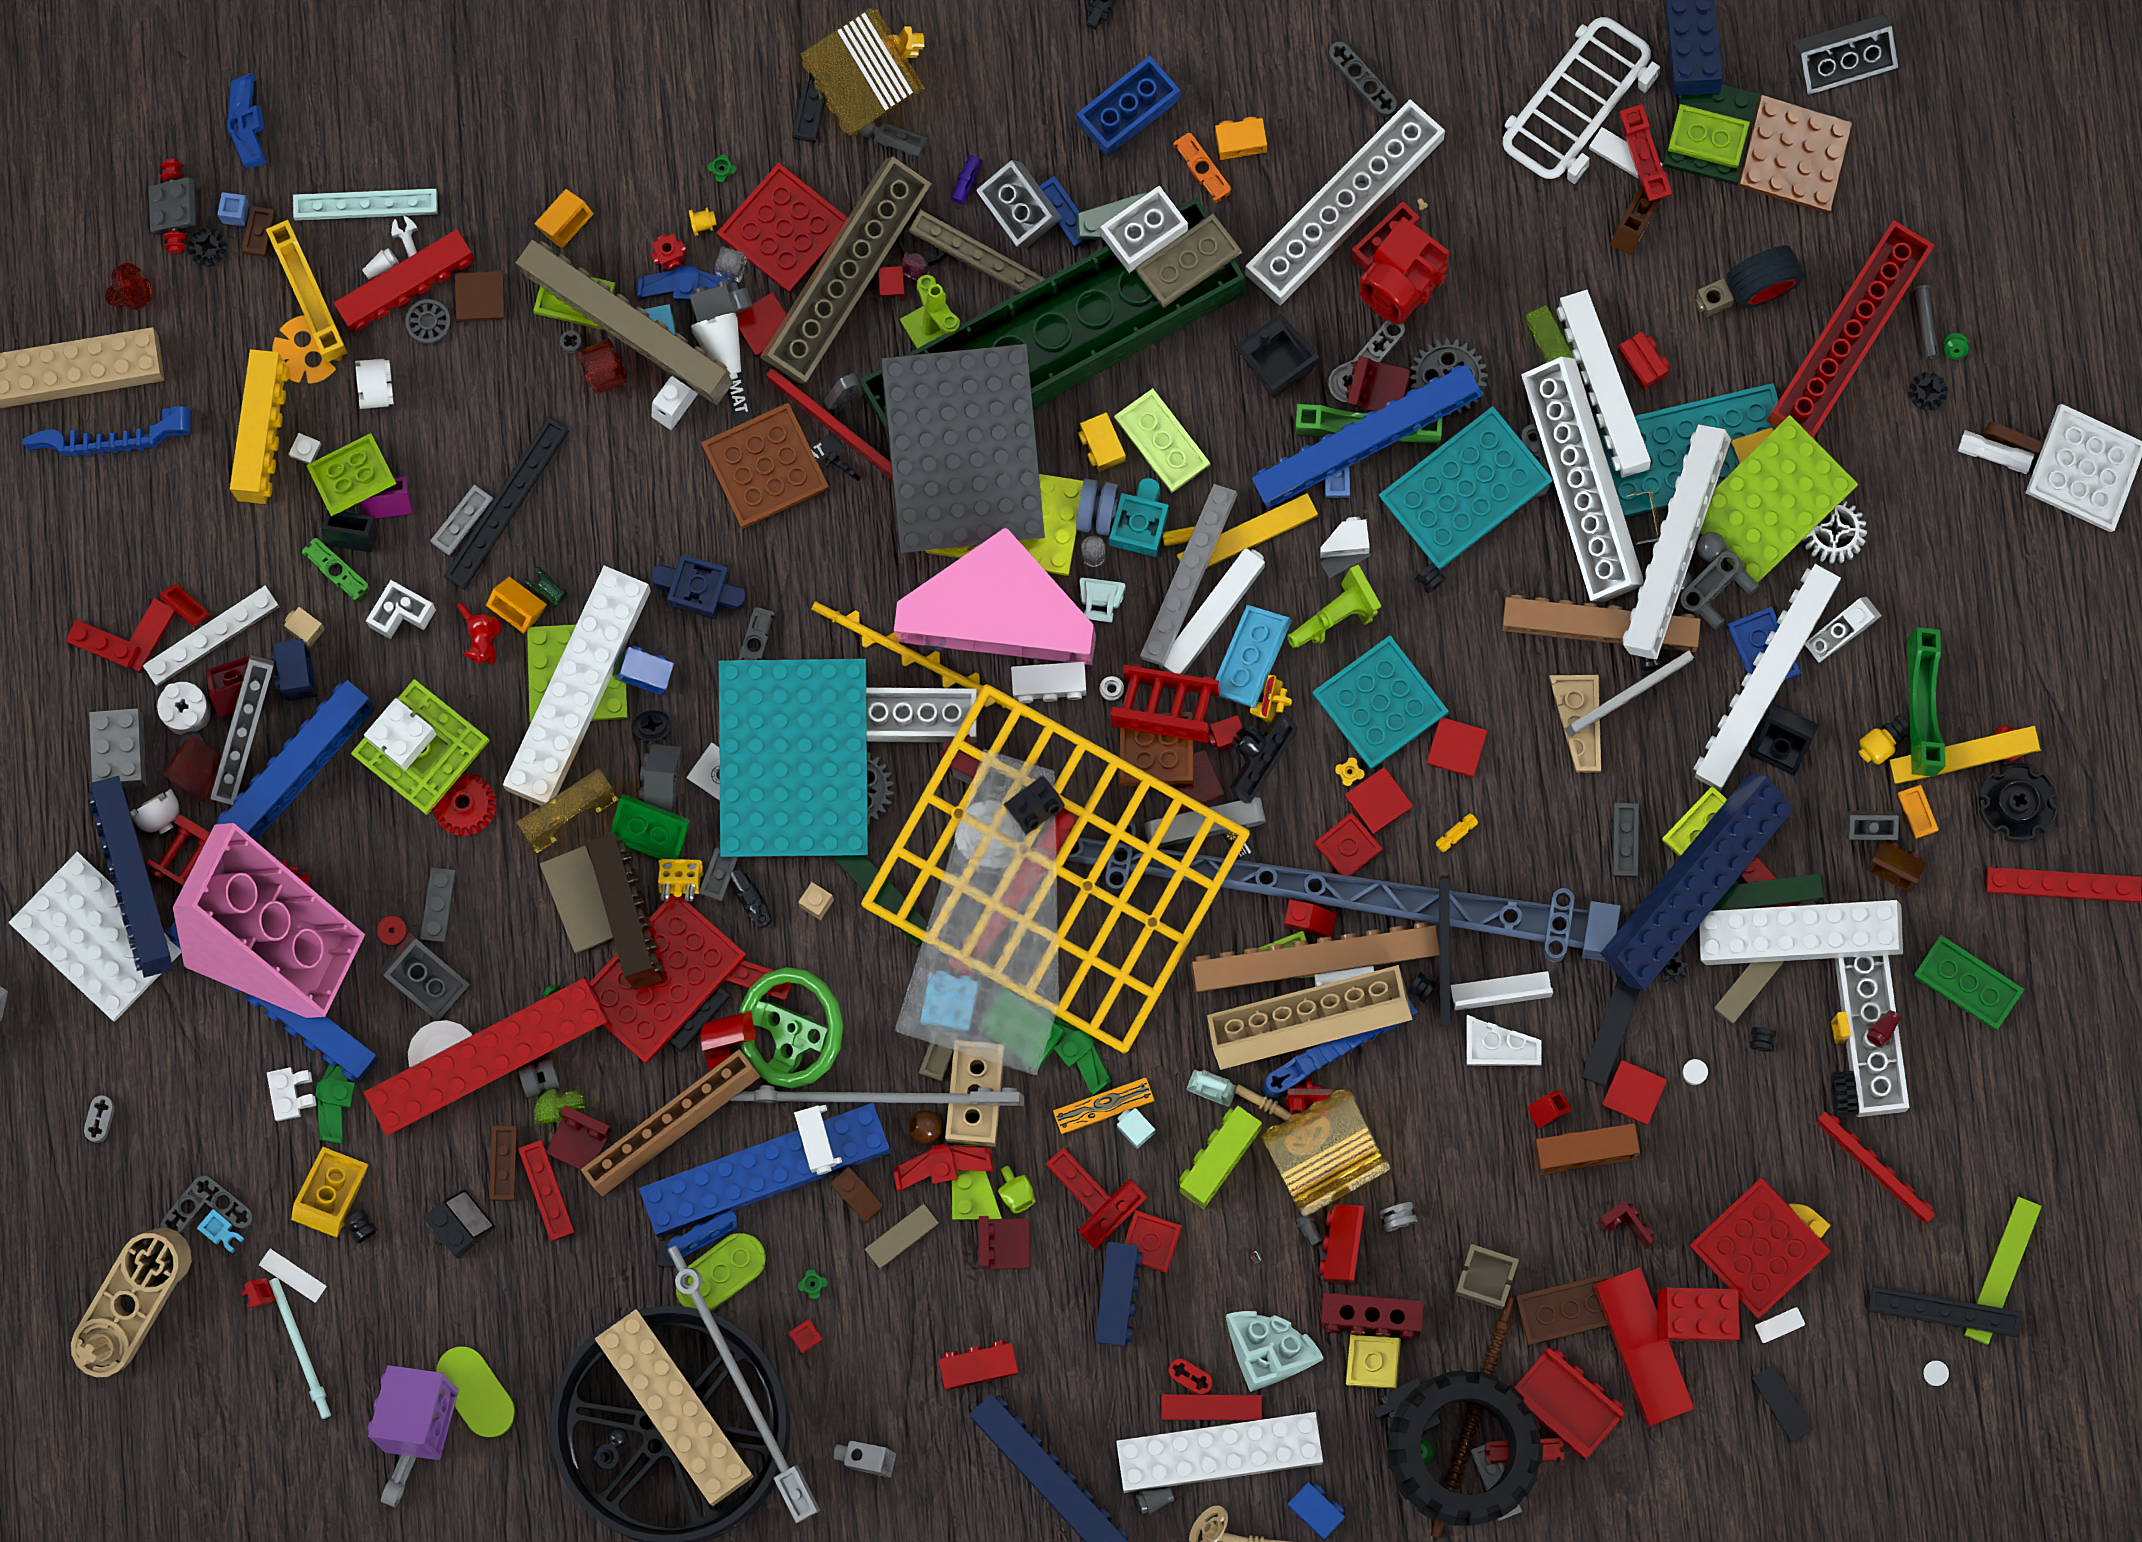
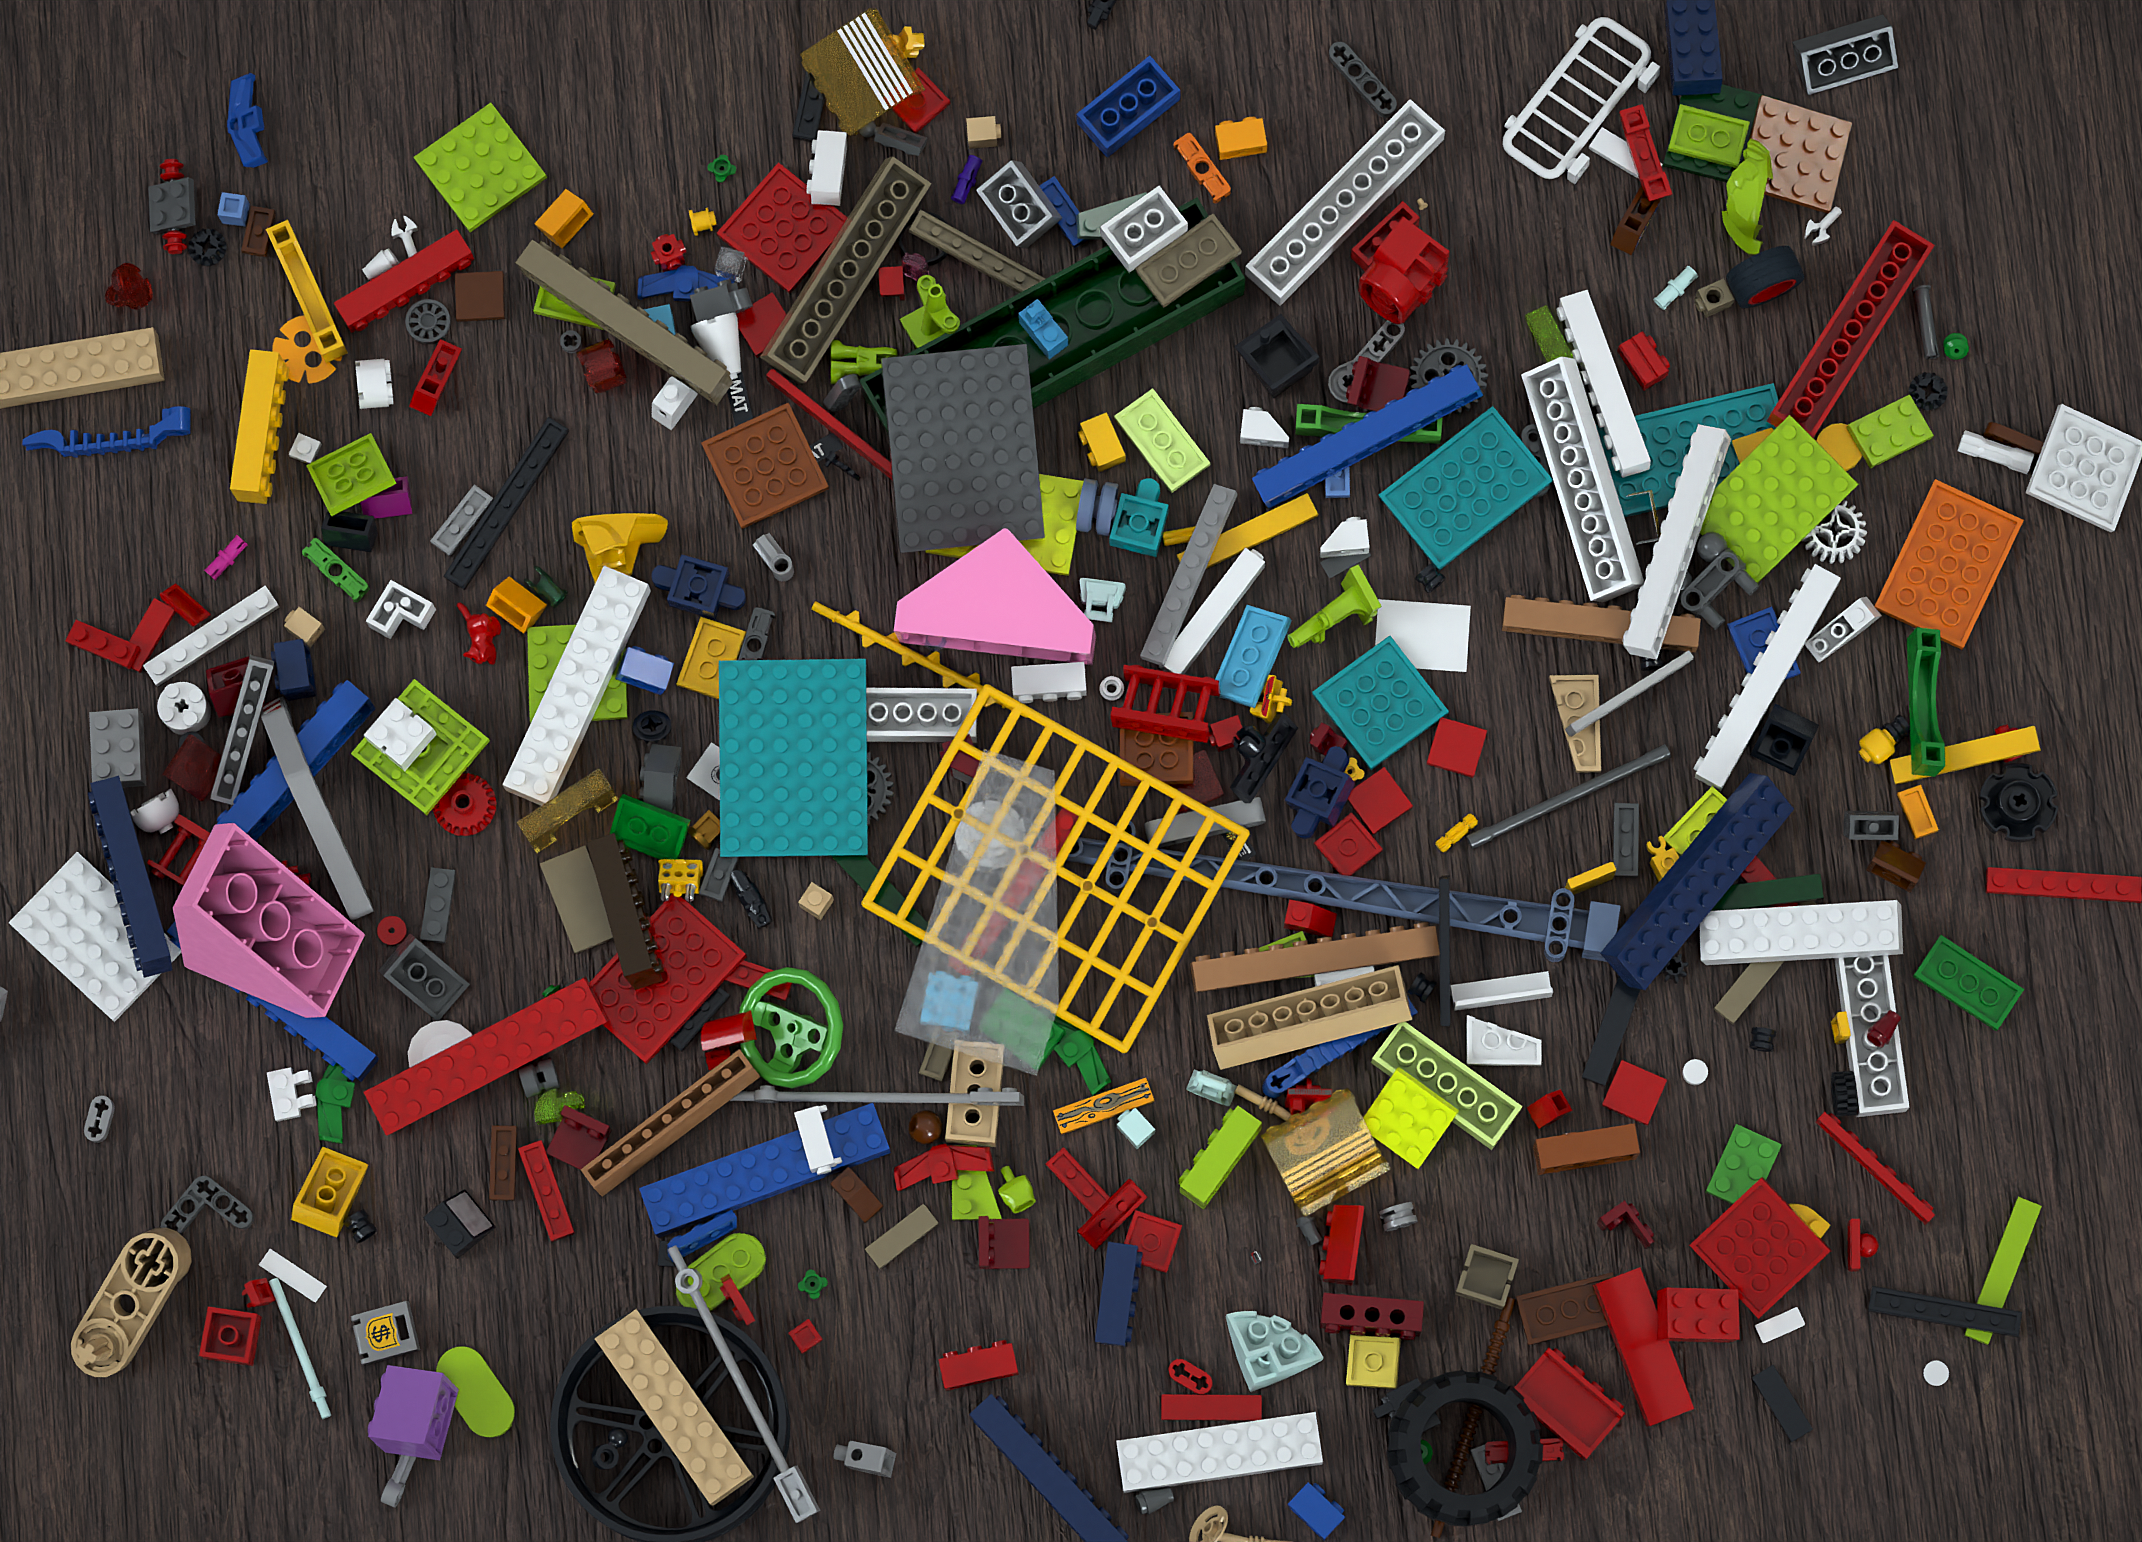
medium azure plate [197,1209,244,1253] -> none
light aqua plate [293,189,438,220] -> none
black bracket [1003,775,1065,835] -> none
clear brick [1081,536,1106,567] -> none
none -> red brick [199,1306,262,1366]
none -> dark pink pin [204,534,248,581]
none -> light grey beam [261,697,374,921]
none -> light grey container [351,1301,420,1365]
none -> red slope [409,339,462,416]
none -> lime plate [414,103,547,232]
none -> yellow piece [572,513,668,584]
none -> yellow tile [676,617,746,699]
none -> pearl gold tile [688,810,720,850]
none -> red plate [719,1274,756,1325]
none -> light grey piece [753,533,794,581]
none -> white brick [807,130,847,206]
none -> lime piece [830,340,898,384]
none -> red tile [883,67,951,133]
none -> tan brick [966,116,1001,149]
none -> dark azure hinge [1018,299,1068,359]
none -> white slope [1240,407,1289,448]
none -> dark blue brick [1285,746,1355,839]
none -> dark red bracket [1309,722,1347,756]
none -> neon yellow plate [1358,1067,1460,1169]
none -> yellowish green brick [1371,1022,1523,1150]
none -> white sticker [1375,599,1471,672]
none -> dark grey piece [1466,744,1671,849]
none -> yellow tile [1565,862,1616,895]
none -> yellow brick [1646,836,1679,882]
none -> light aqua pin [1653,266,1698,310]
none -> bright green plate [1705,1124,1782,1205]
none -> lime animal [1722,138,1773,256]
none -> white bar [1805,207,1842,245]
none -> yellow tile [1816,423,1862,471]
none -> lime plate [1846,395,1934,468]
none -> red tile [1847,1219,1879,1272]
none -> orange plate [1874,479,2024,650]

